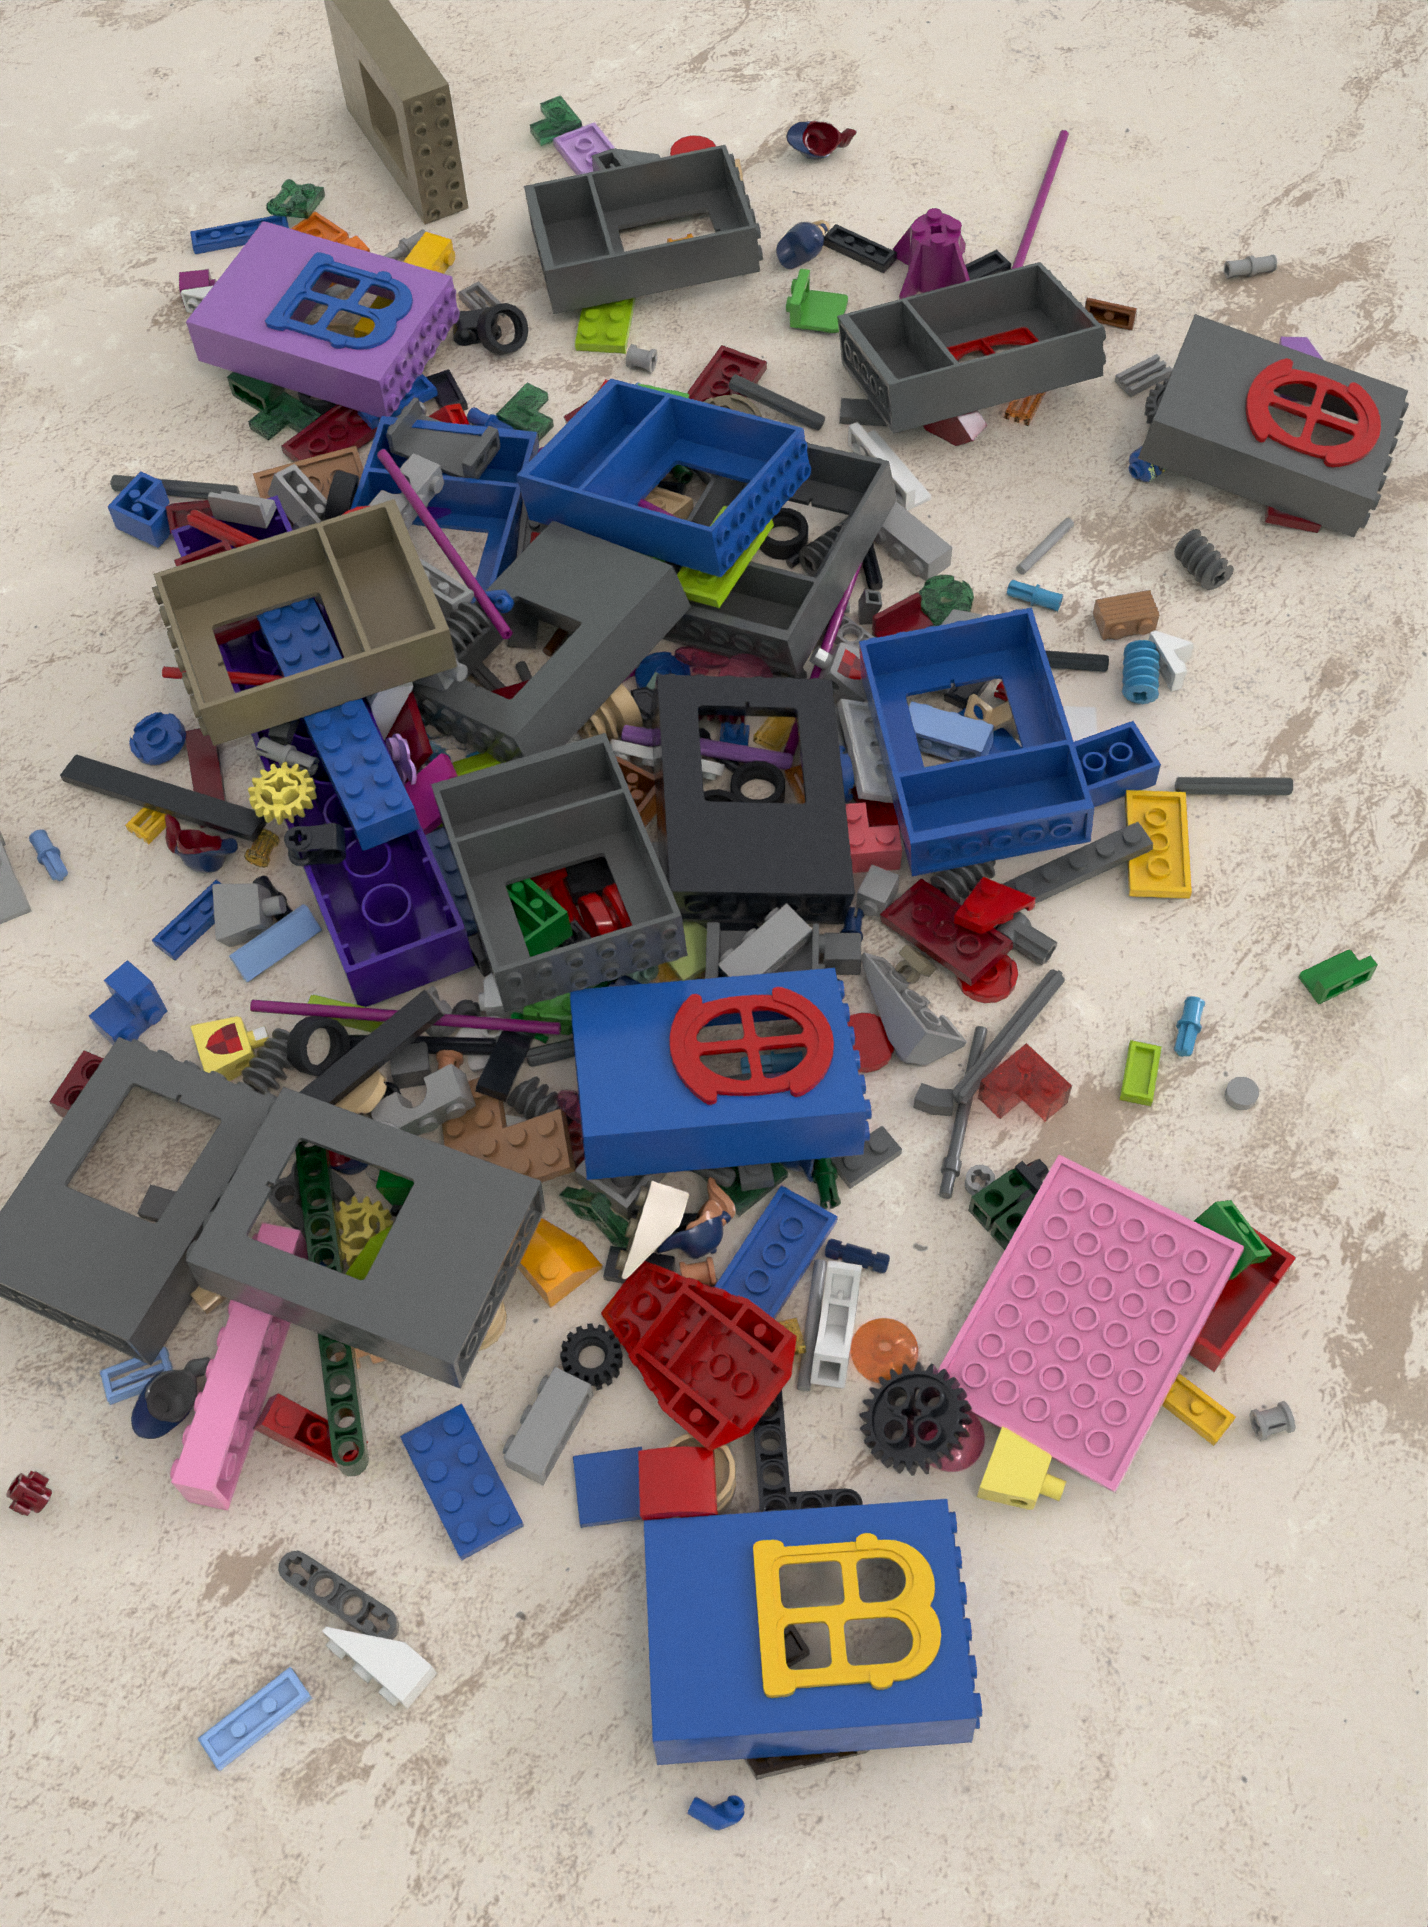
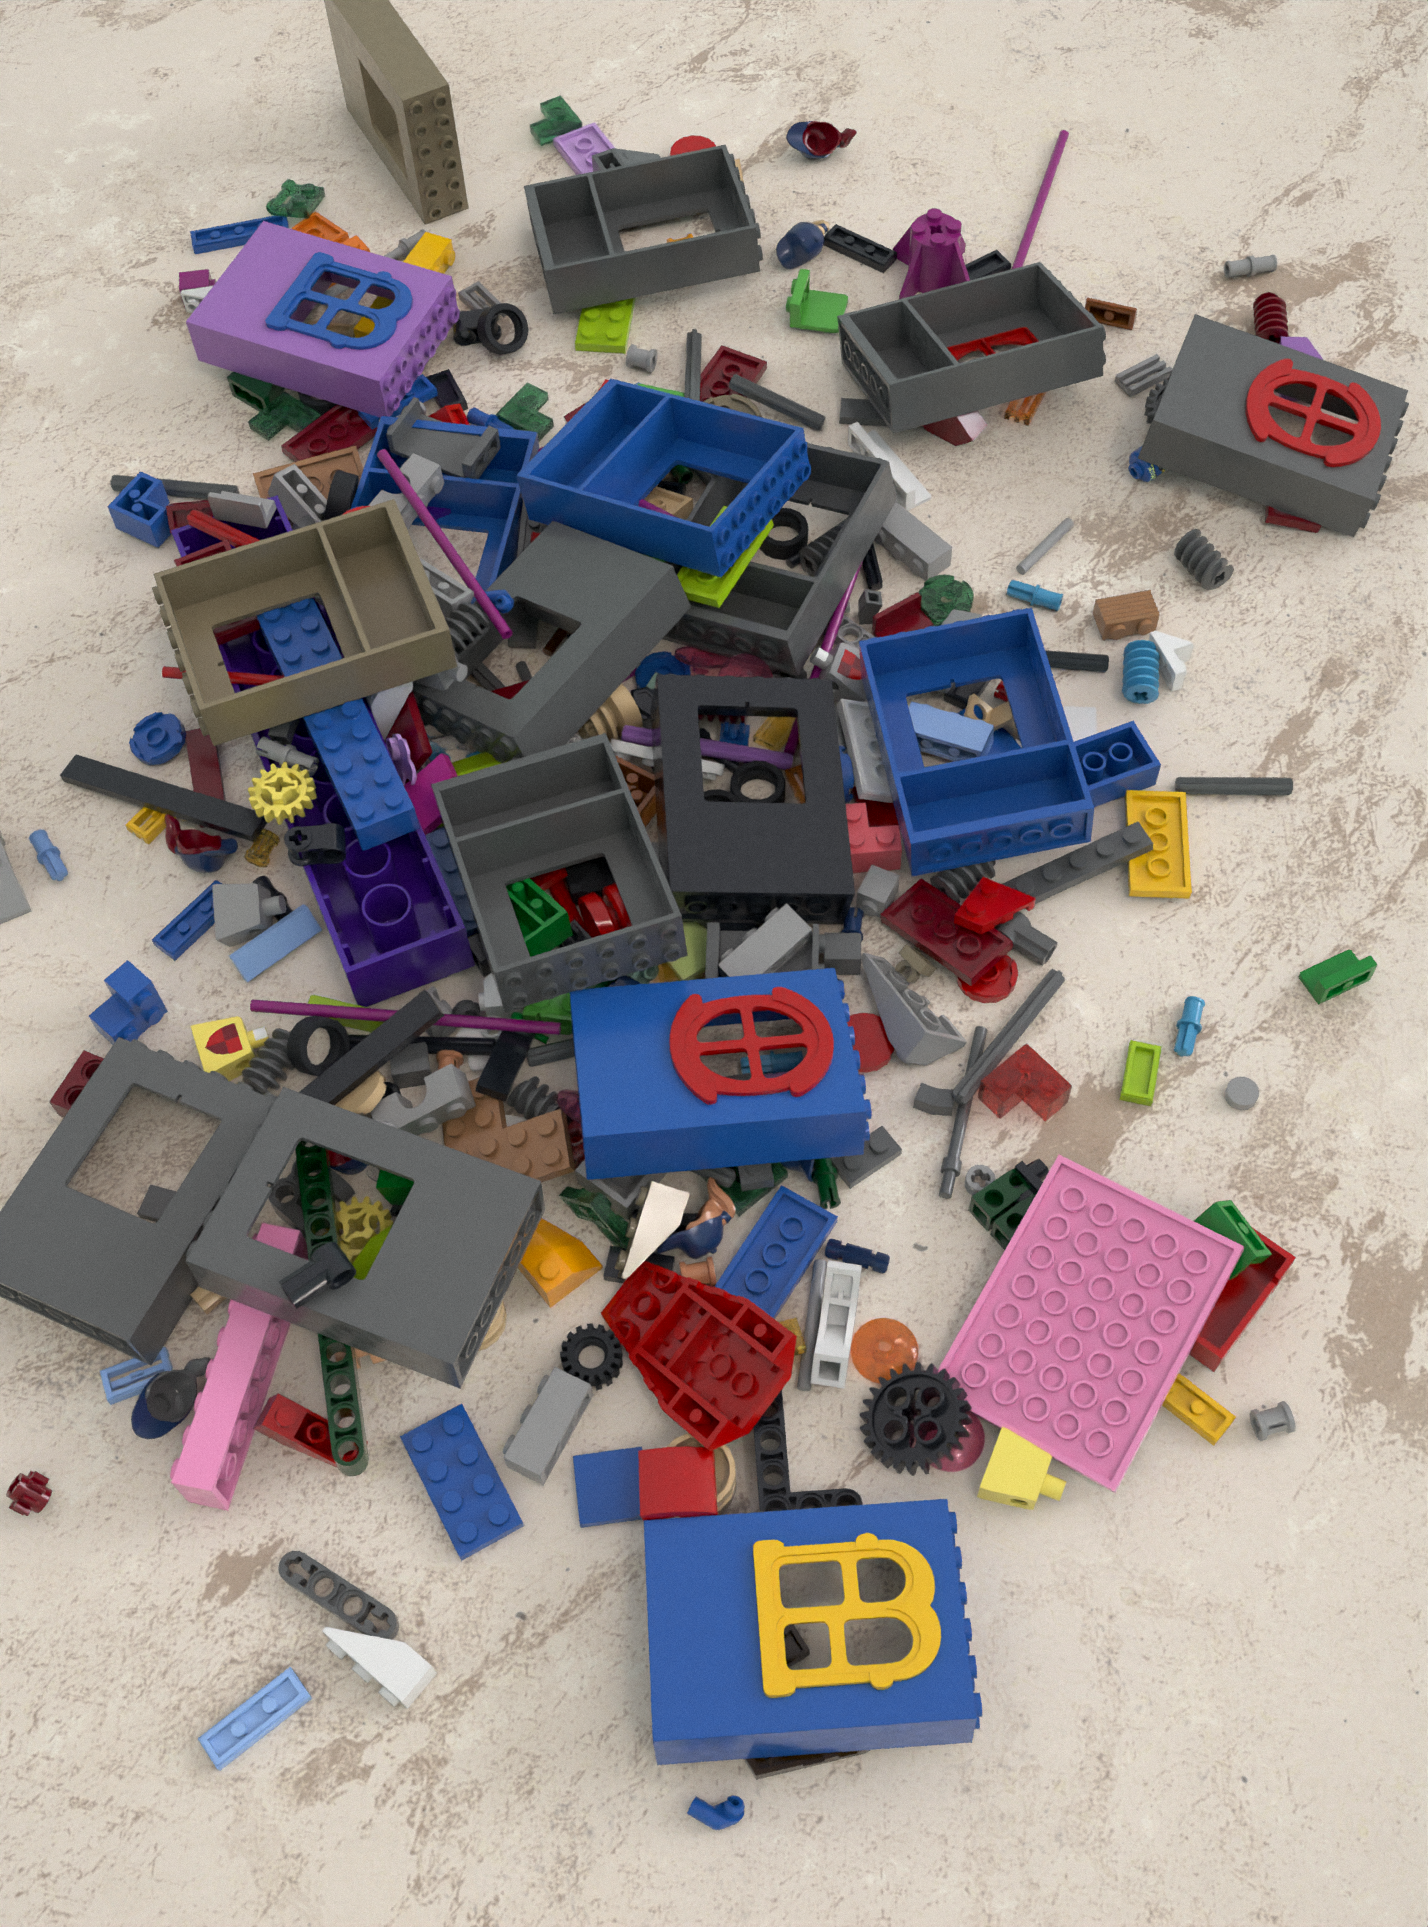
none -> black piece [279,1242,356,1309]
none -> dark grey axle [684,329,702,401]
none -> dark red piece [1253,292,1289,344]

